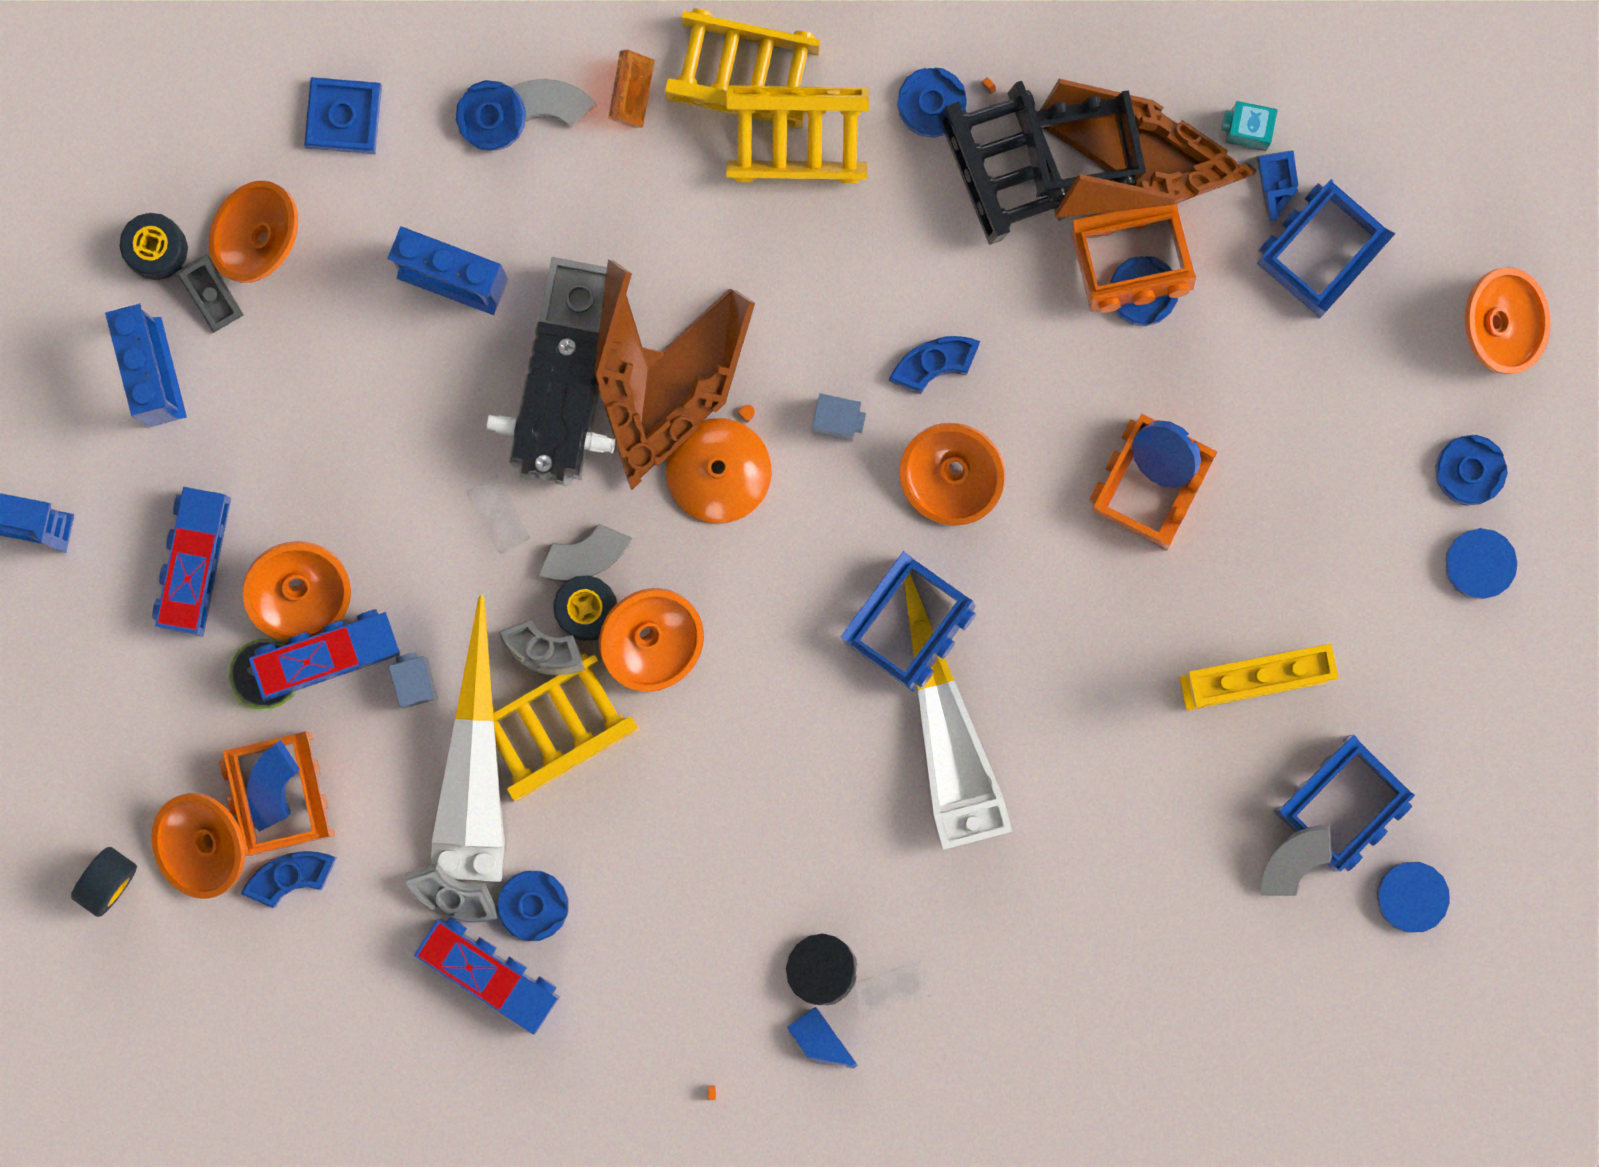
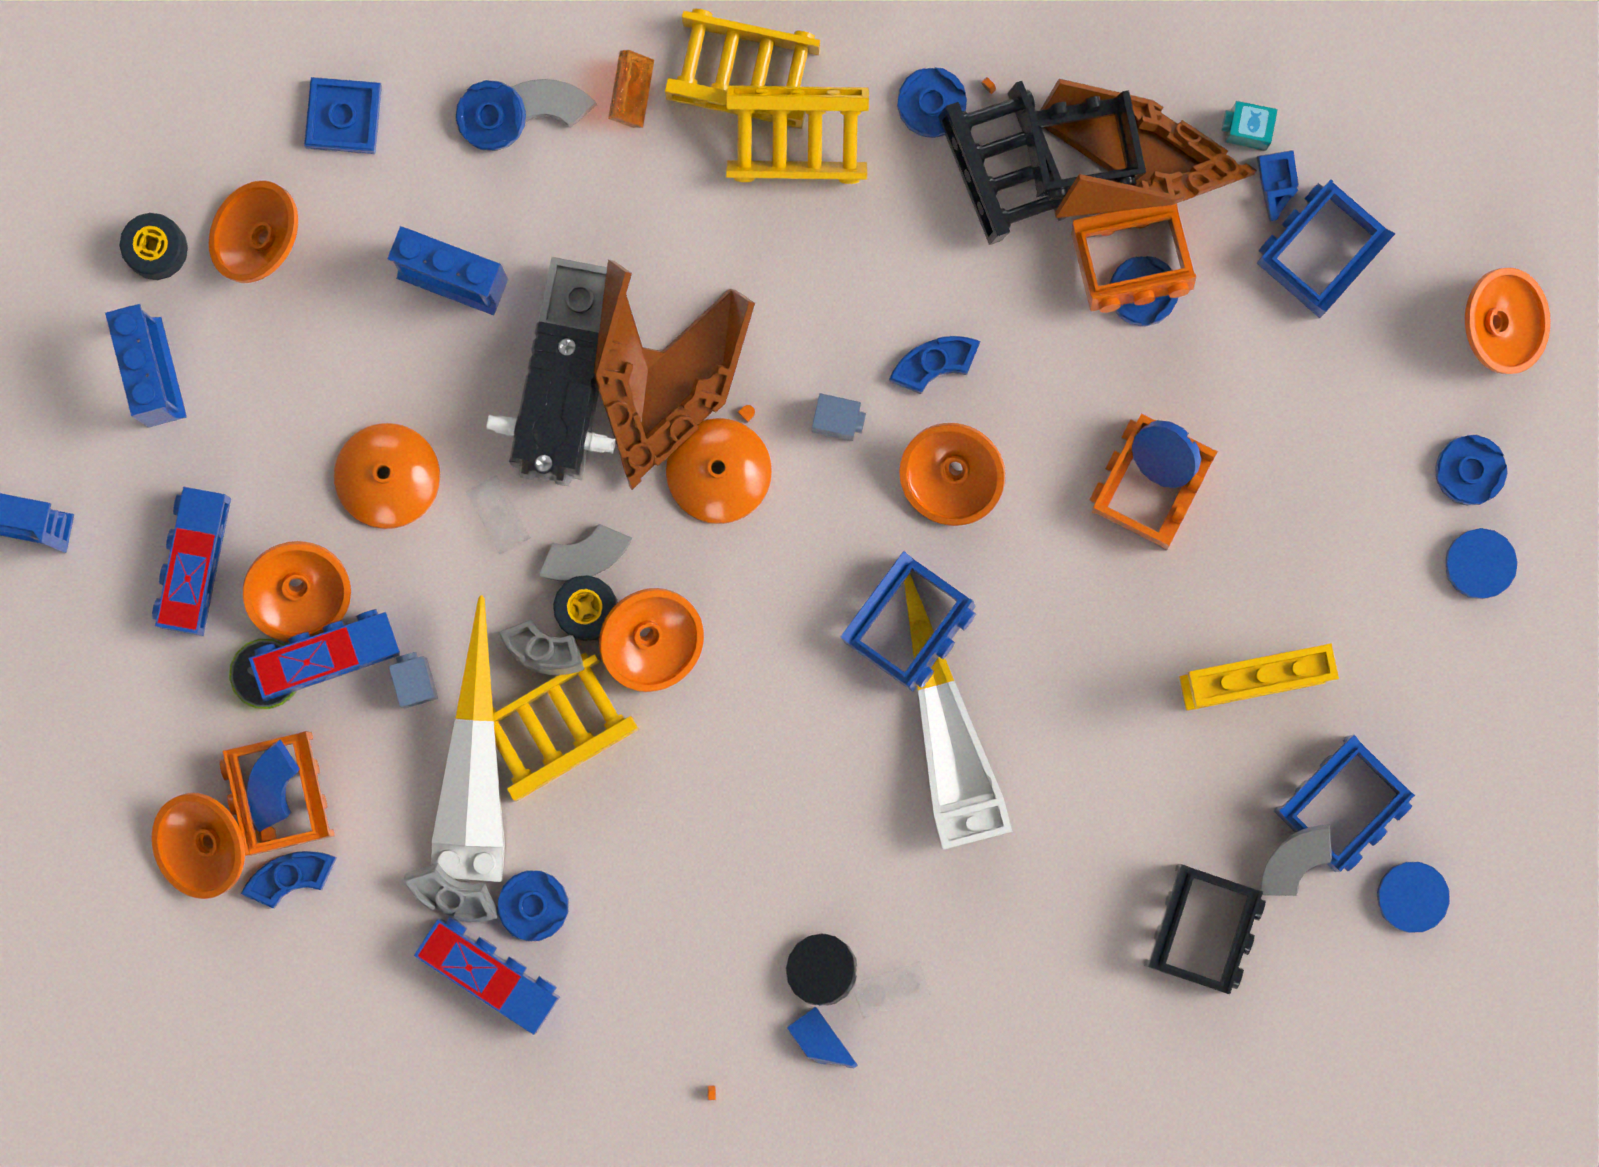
black wheel [71,847,137,917] -> none
dark grey slope [176,254,244,333] -> none
none -> orange piece [261,826,277,842]
none -> orange dish [334,423,440,529]
none -> black window [1144,864,1266,994]

